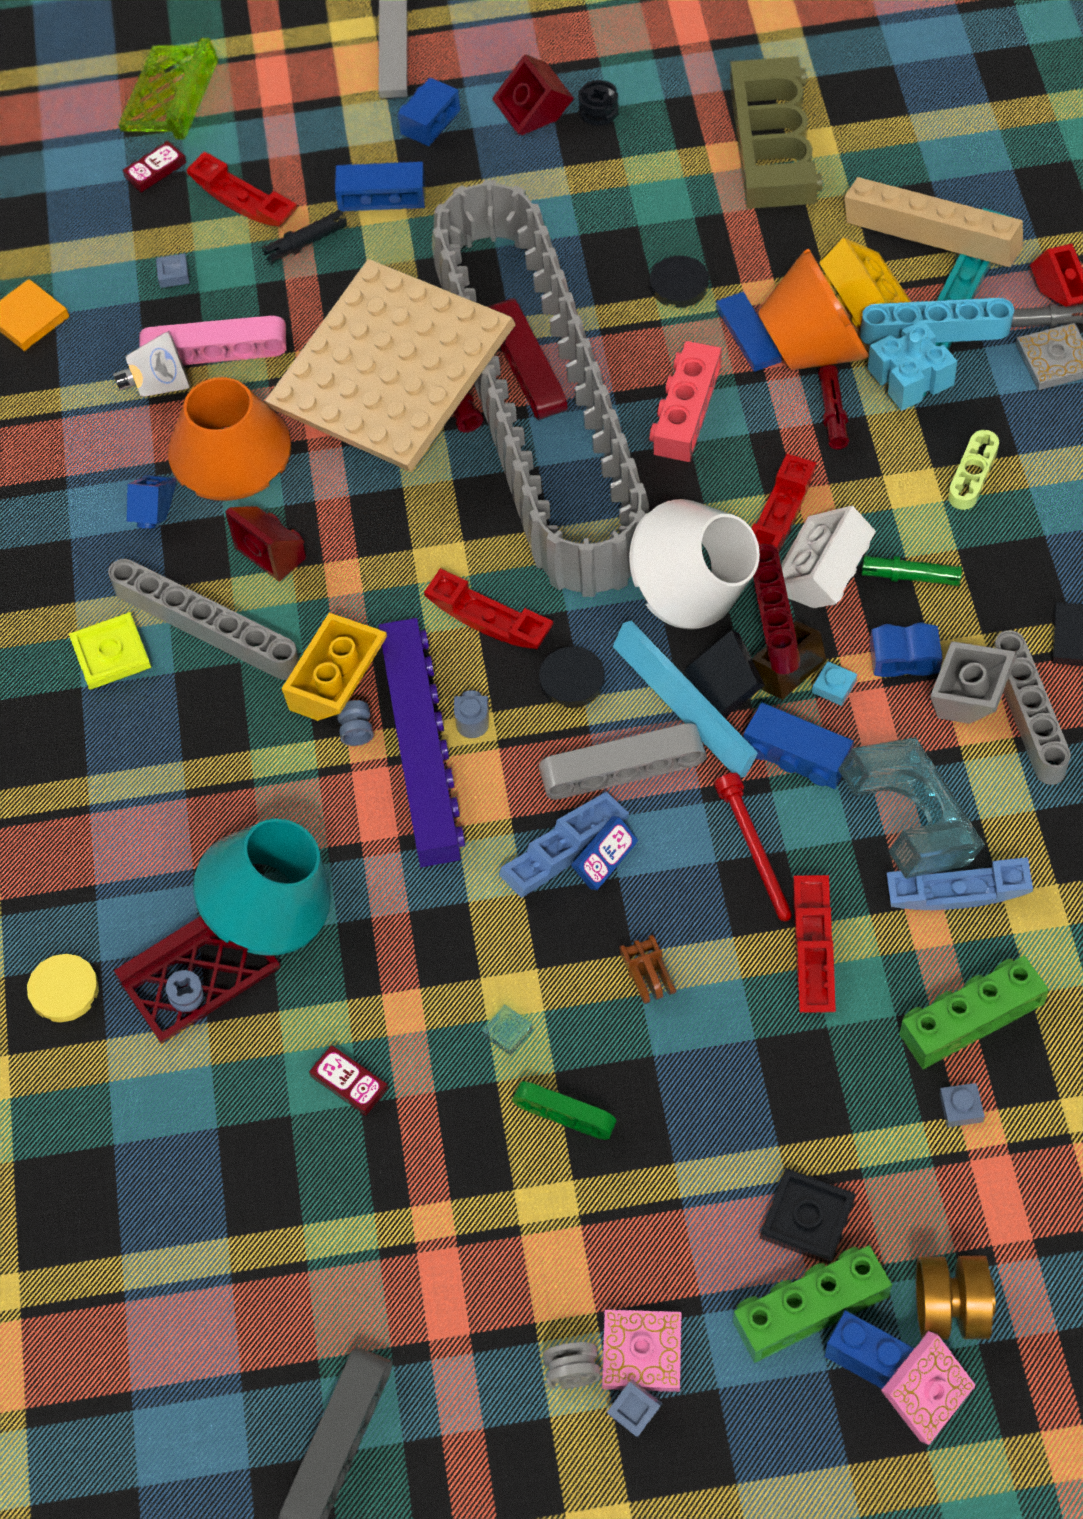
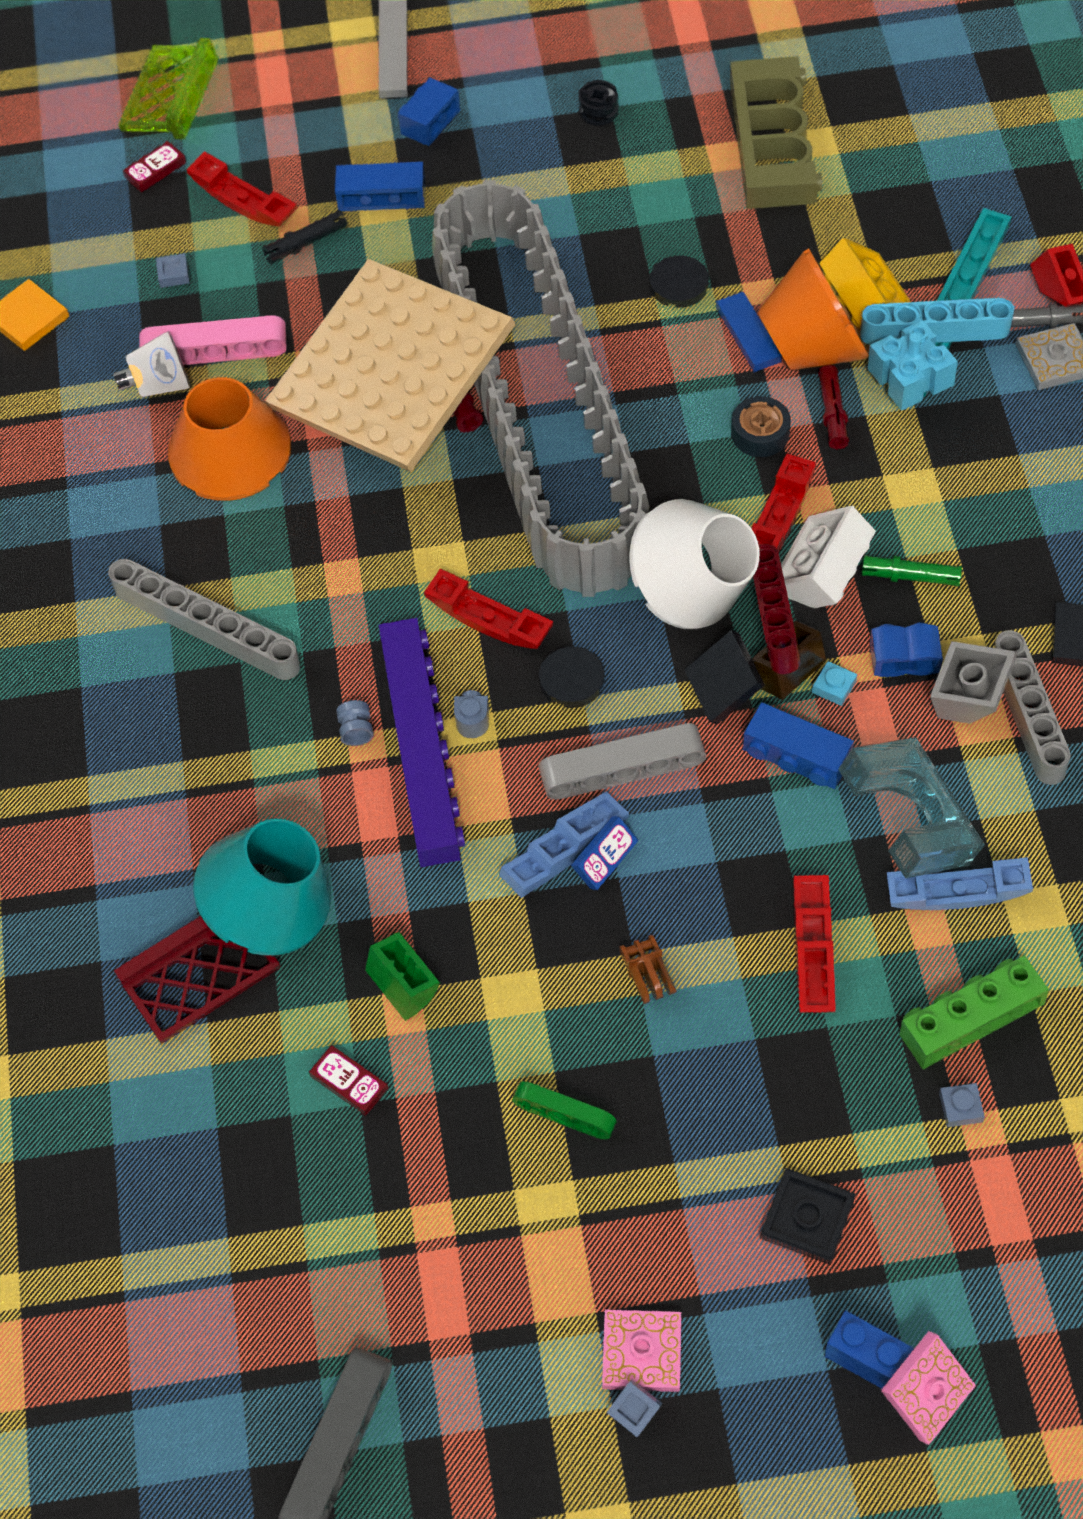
light yellow tile [27,954,99,1023] -> none
neon yellow plate [69,612,151,690] -> none
blue slope [127,475,176,528] -> none
sand blue wheel [166,970,204,1012] -> none
dark red slope [225,506,306,582] -> none
yellow slope [282,612,387,721] -> none
clear light blue plate [482,1004,533,1056] -> none
dark red beam [487,298,568,421] -> none
dark red slope [492,54,574,135] -> none
light grey wheel [543,1342,601,1389] -> none
medium azure tile [613,620,758,778] -> none
coral brick [649,341,722,462] -> none
red piece [714,773,792,921] -> none
bright green brick [733,1245,892,1363] -> none
tan brick [844,177,1023,267] -> none
pearl gold wheel [916,1256,995,1340] -> none
yellowish green beam [948,430,999,510] -> none
none -> green brick [365,932,440,1021]
none -> black wheel [731,396,791,457]

